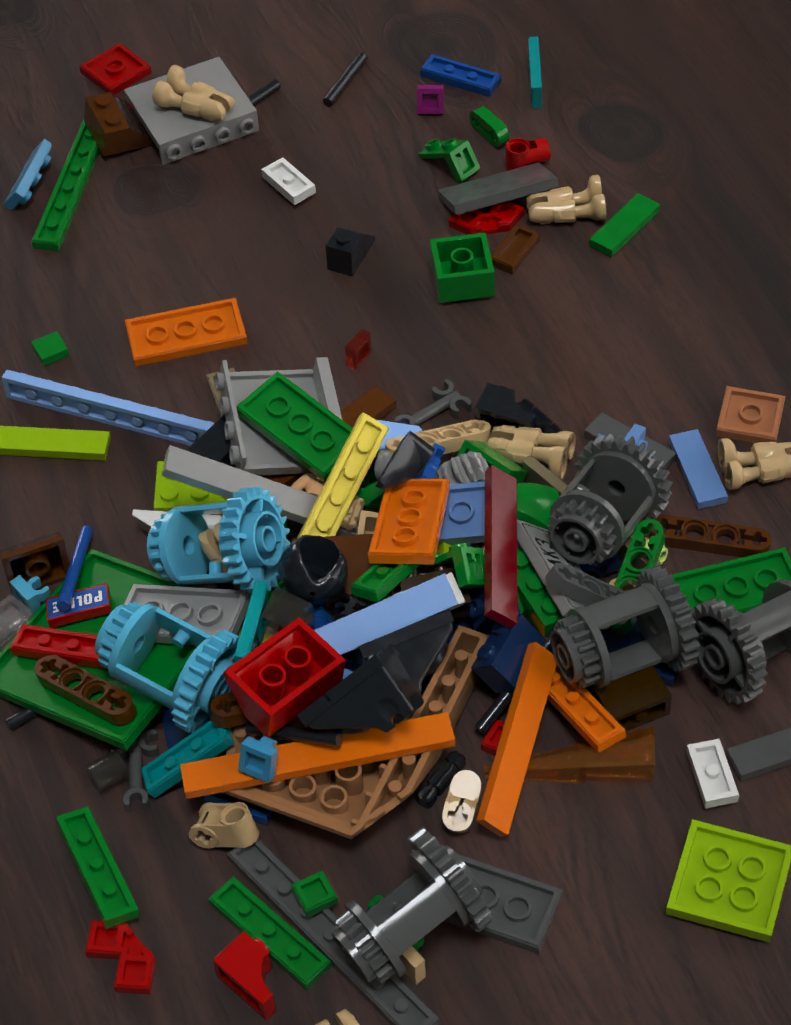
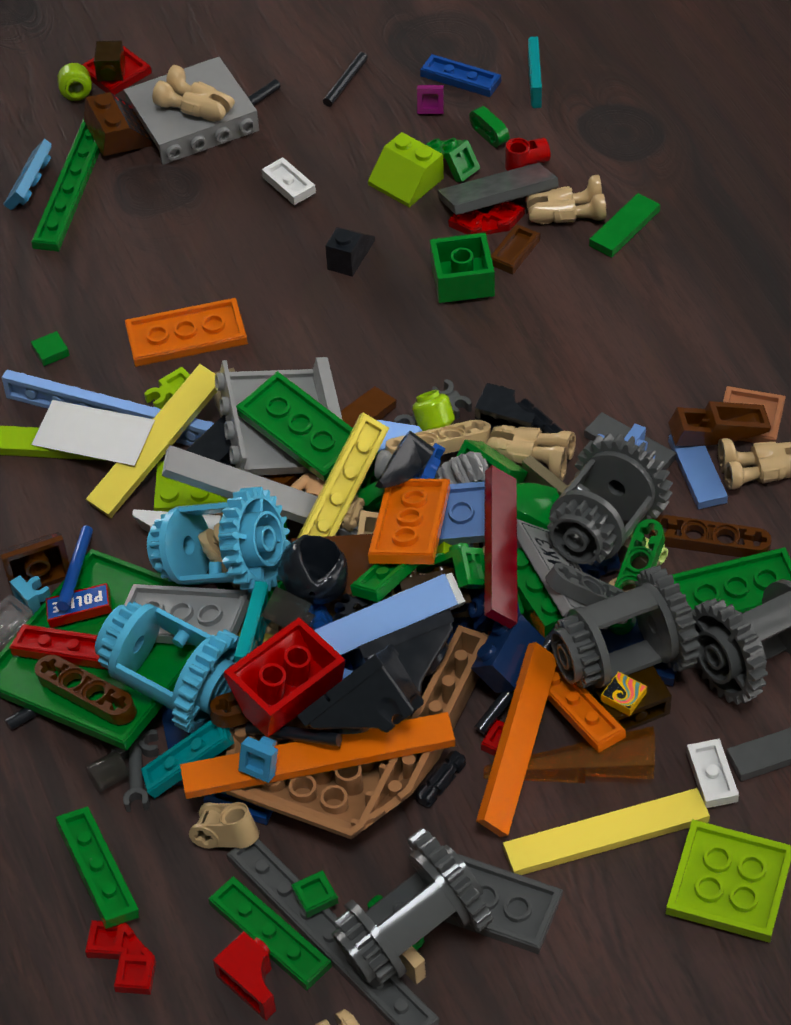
clear red tile [345,329,372,370] -> none
tan piece [442,770,482,834] -> none
none -> white sticker [31,400,155,466]
none -> lime head [57,63,92,101]
none -> light yellow tile [86,364,217,519]
none -> dark brown brick [94,40,125,82]
none -> lime plate [144,367,190,409]
none -> lime slope [368,132,444,208]
none -> lime head [412,390,455,431]
none -> light yellow tile [503,788,710,875]
none -> tile [601,671,647,716]
none -> reddish brown slope [668,401,771,446]

